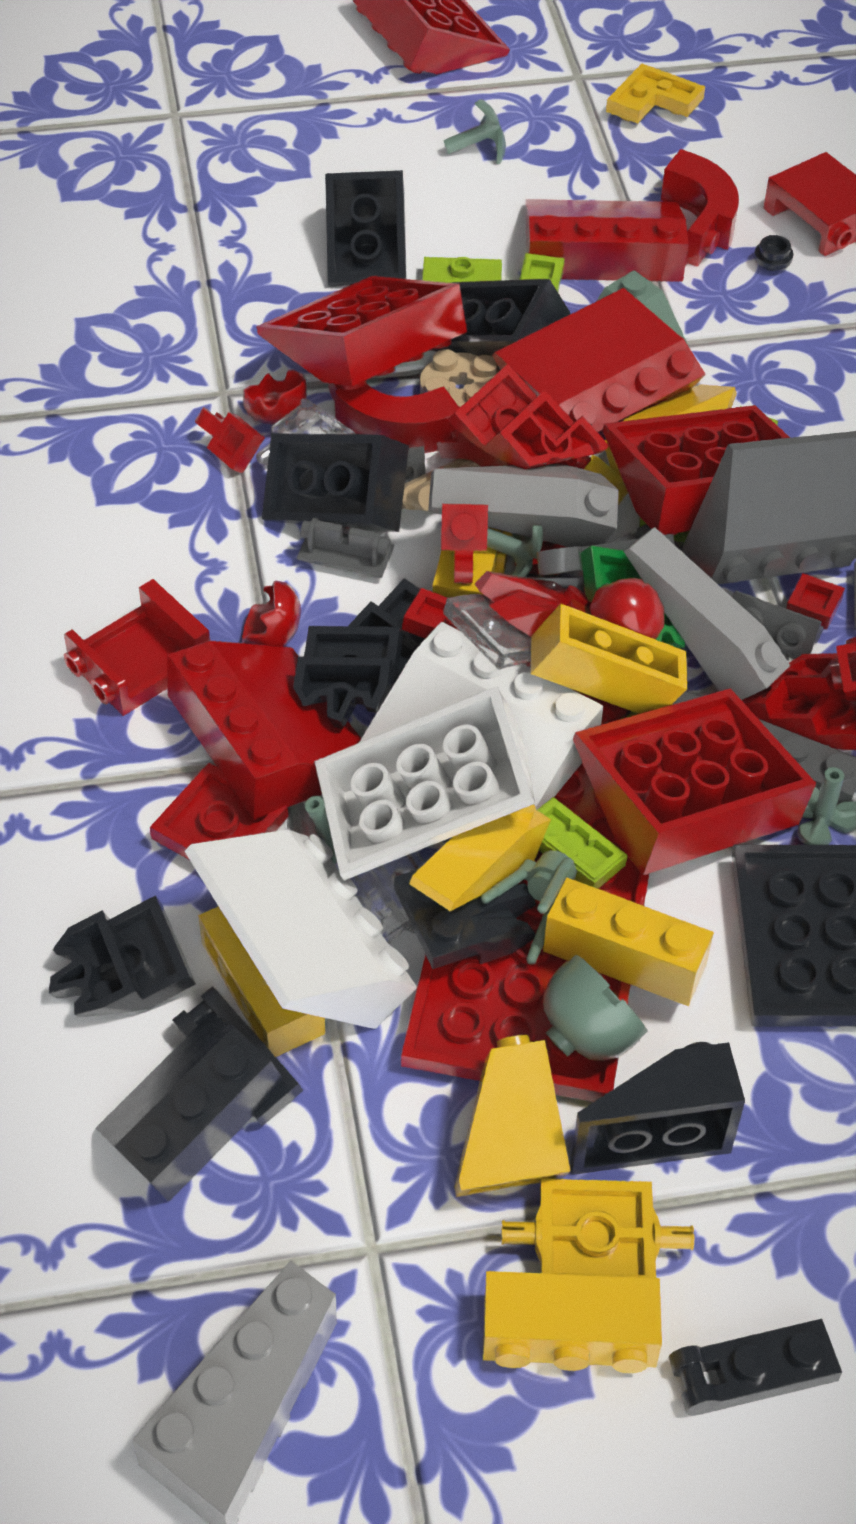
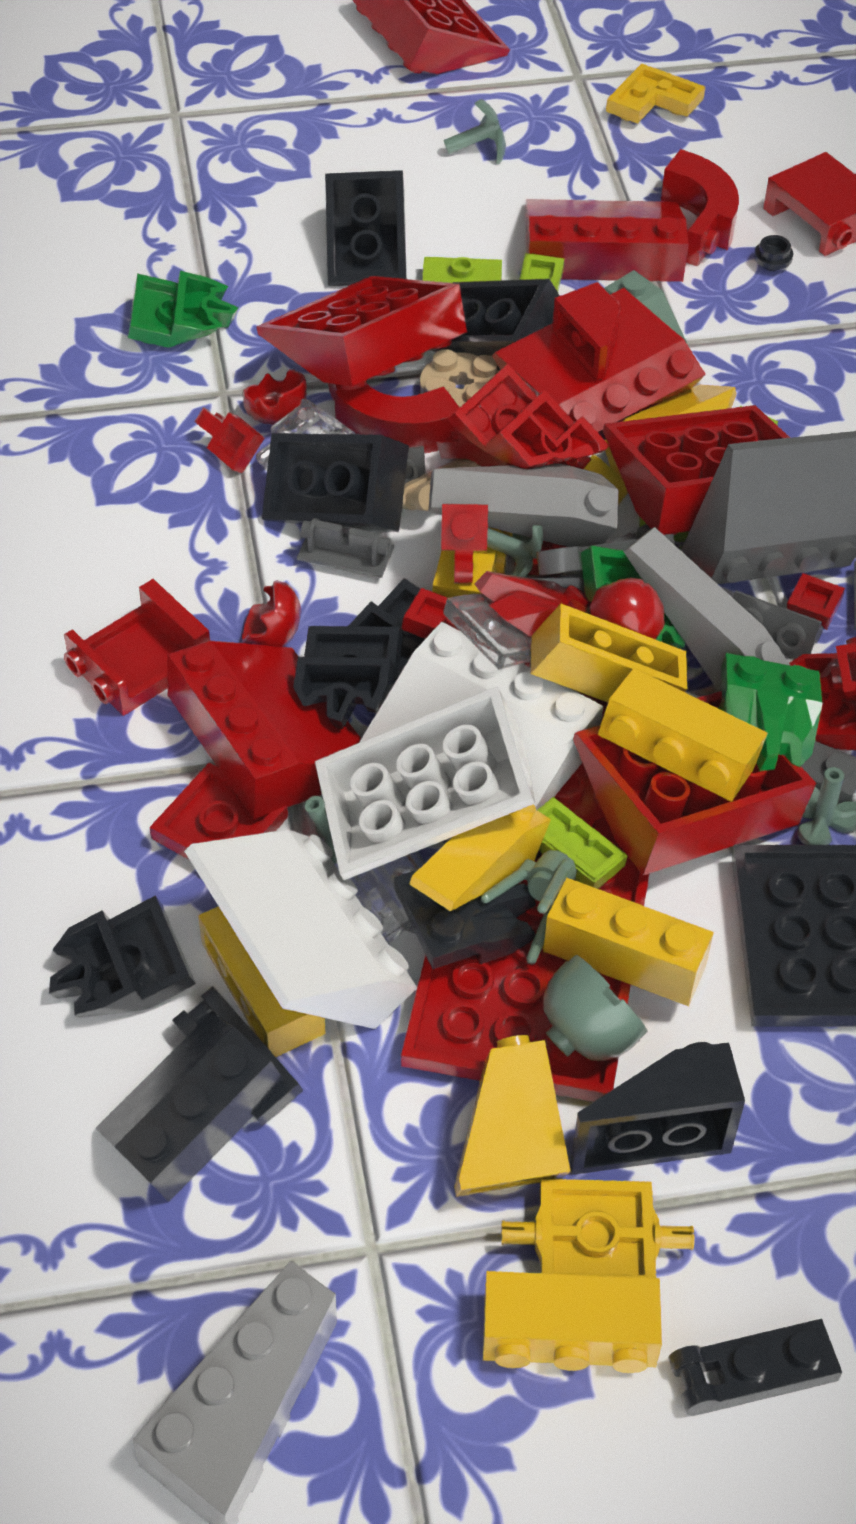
none -> green plate [127,271,239,348]
none -> red slope [552,282,621,380]
none -> yellow brick [598,668,768,802]
none -> green plate [718,653,822,771]

